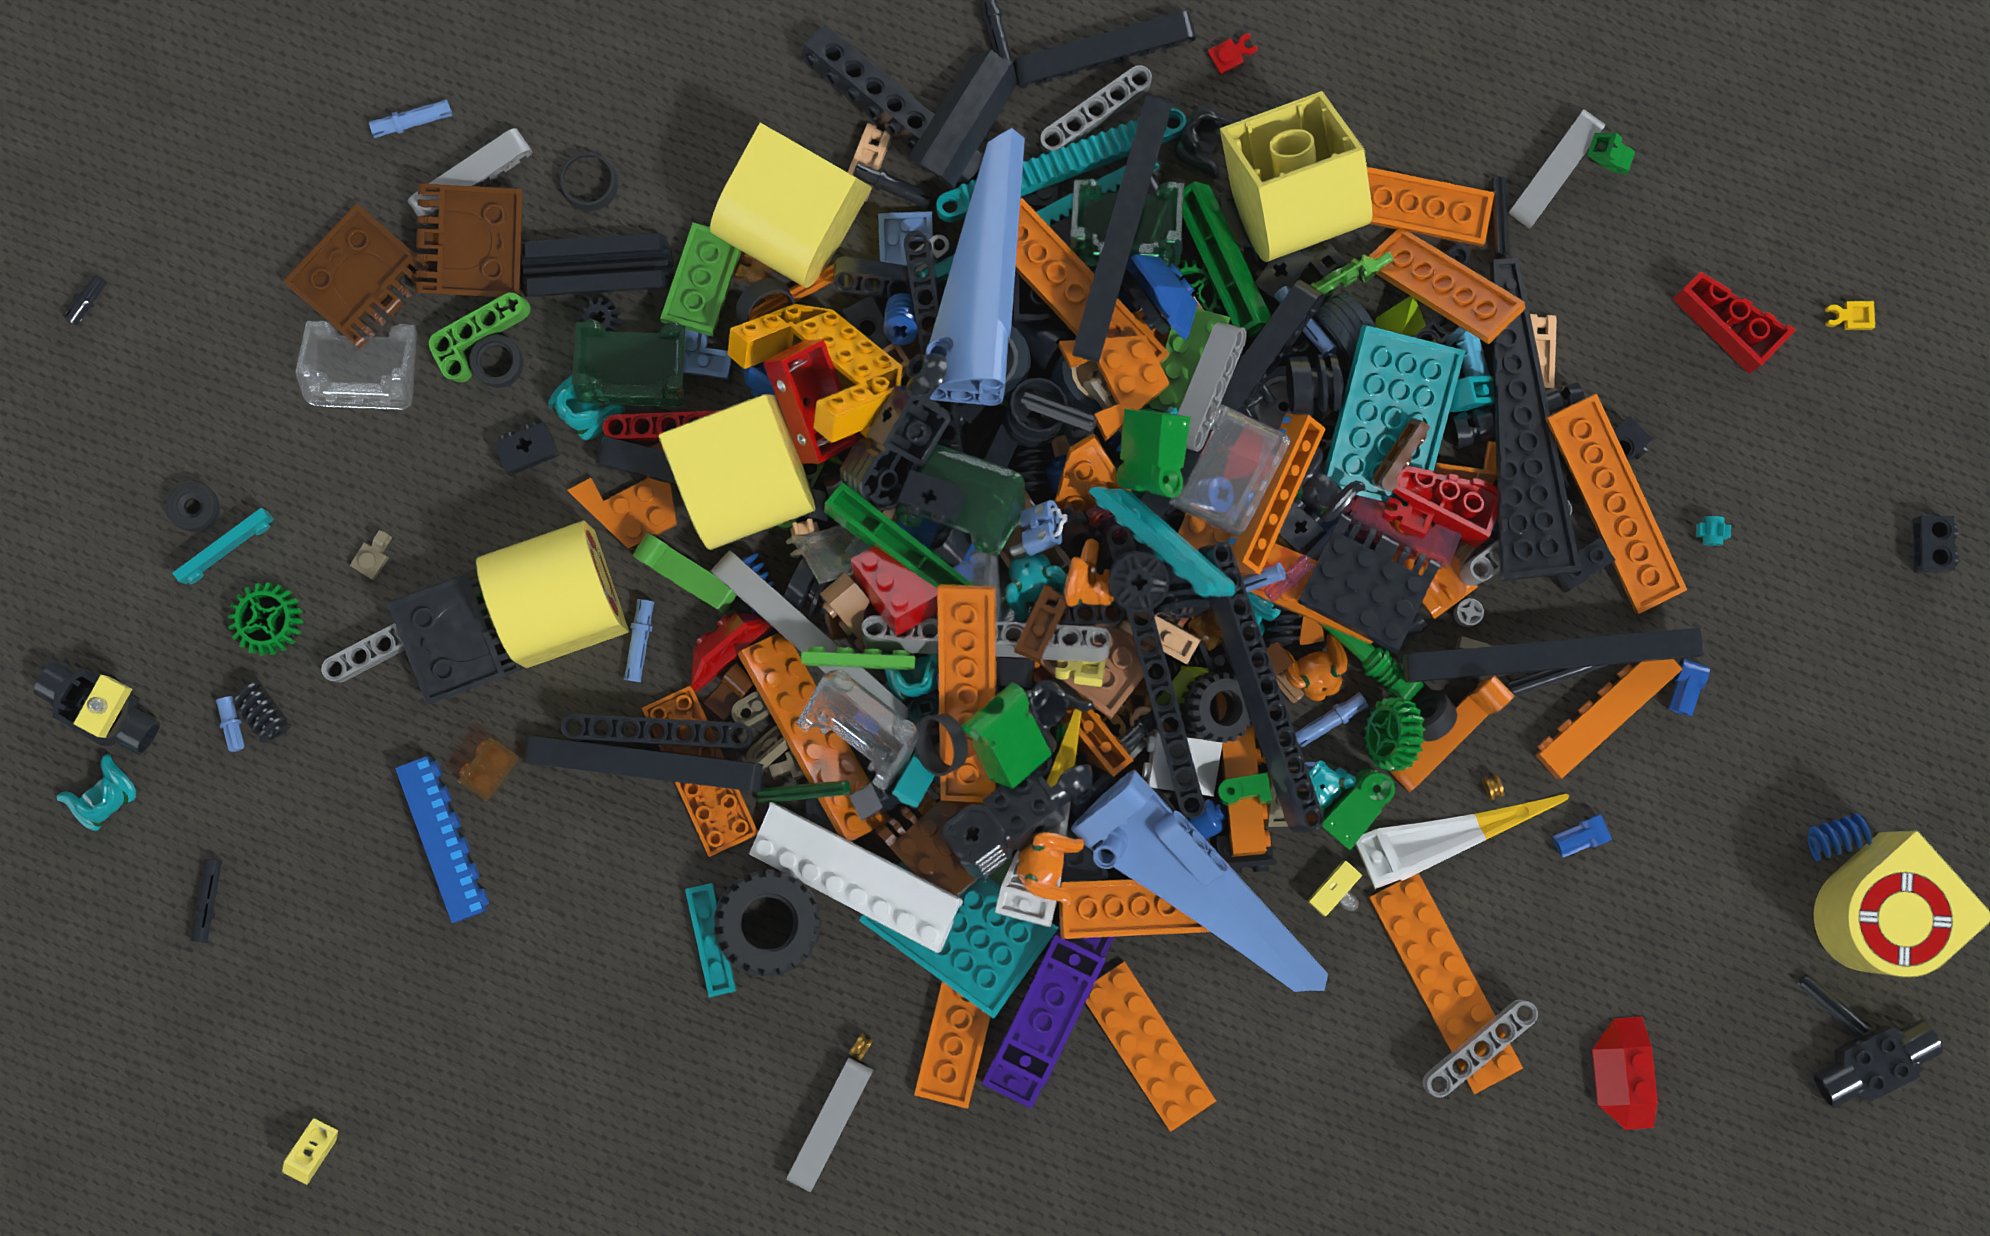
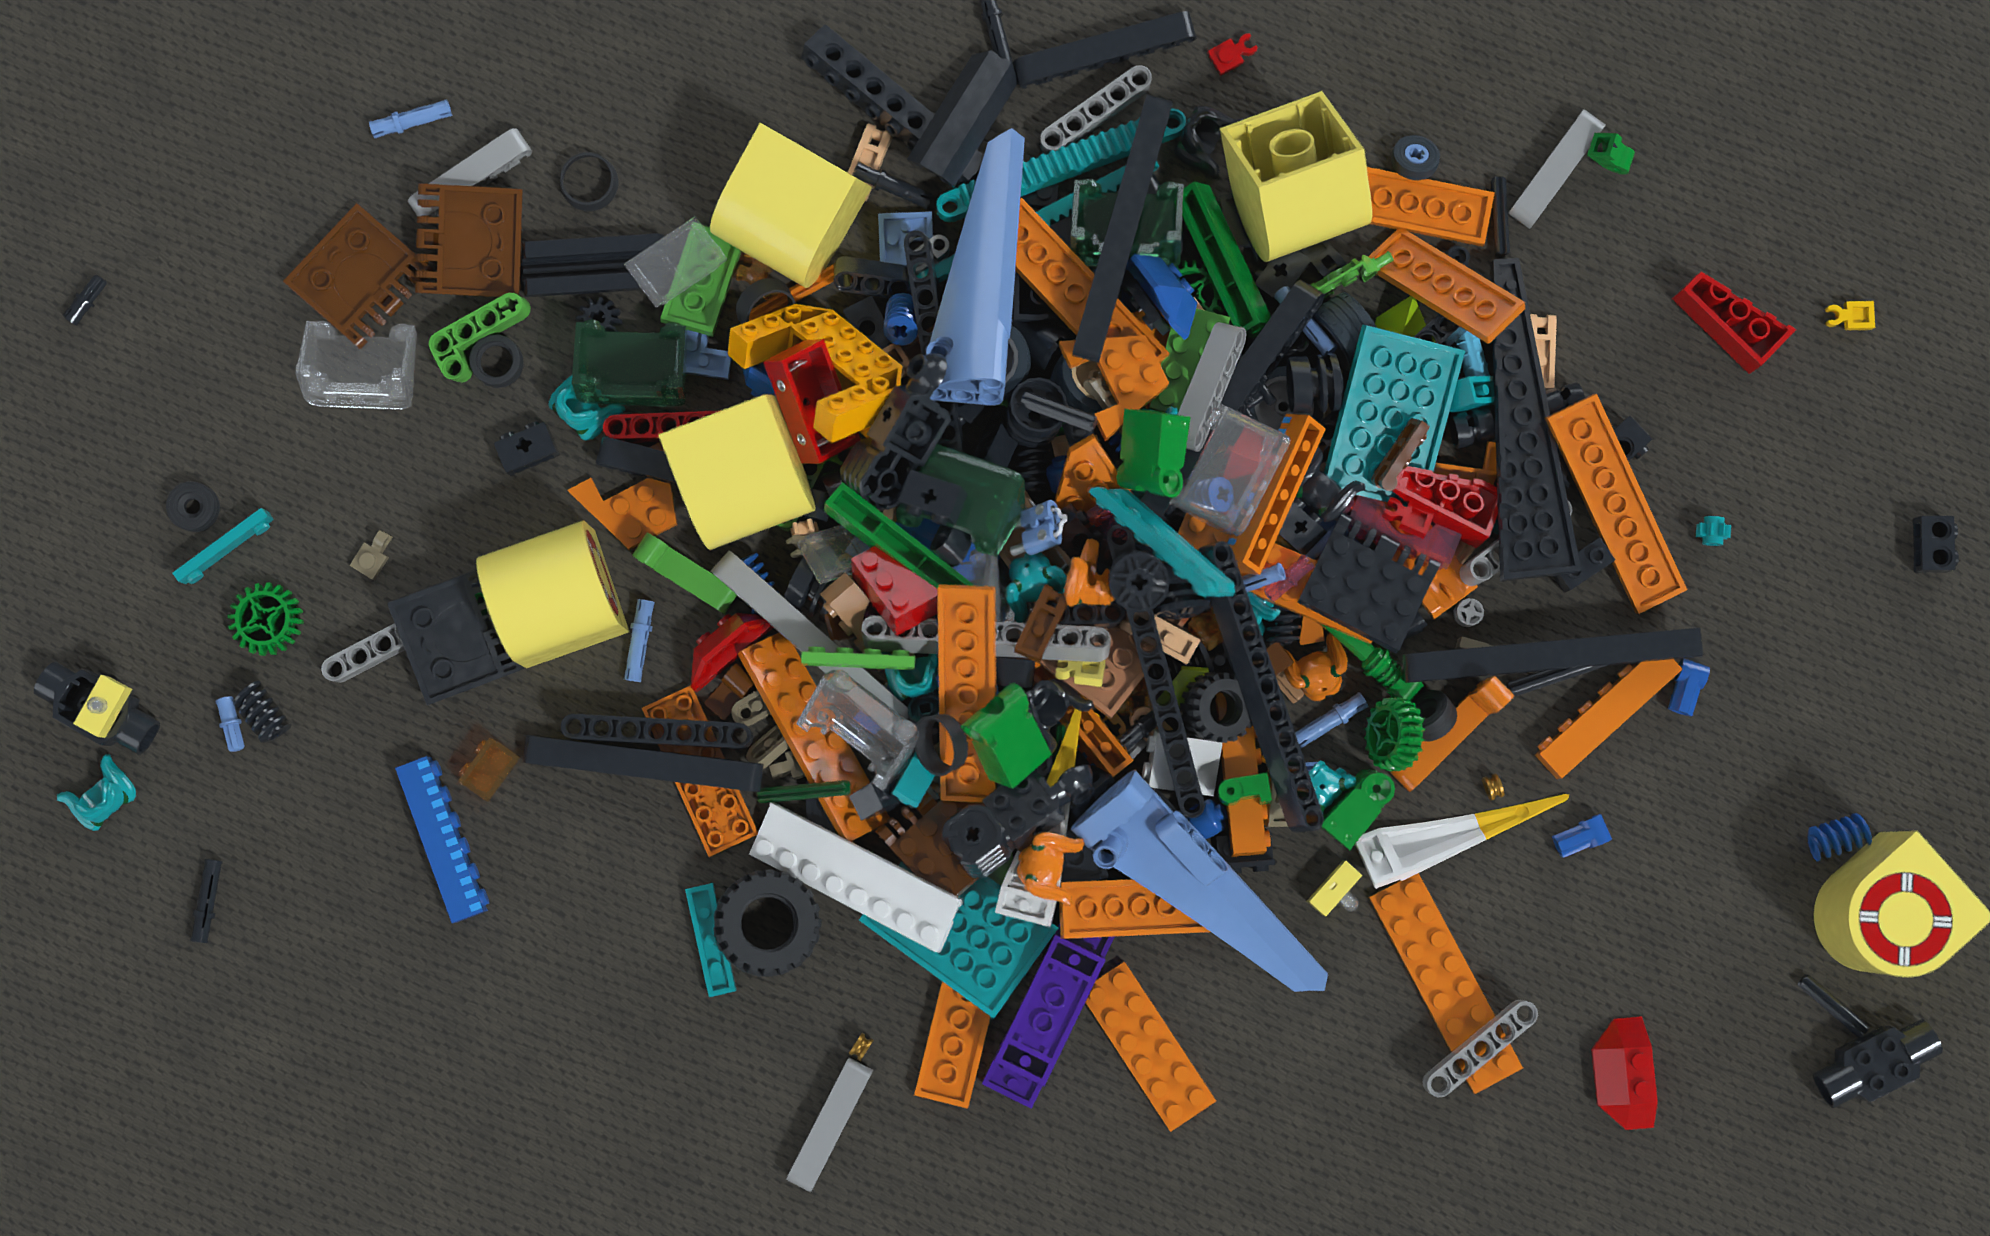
light yellow piece [282,1118,338,1185] -> none
none -> clear piece [624,217,727,308]
none -> black bush [1391,135,1440,181]

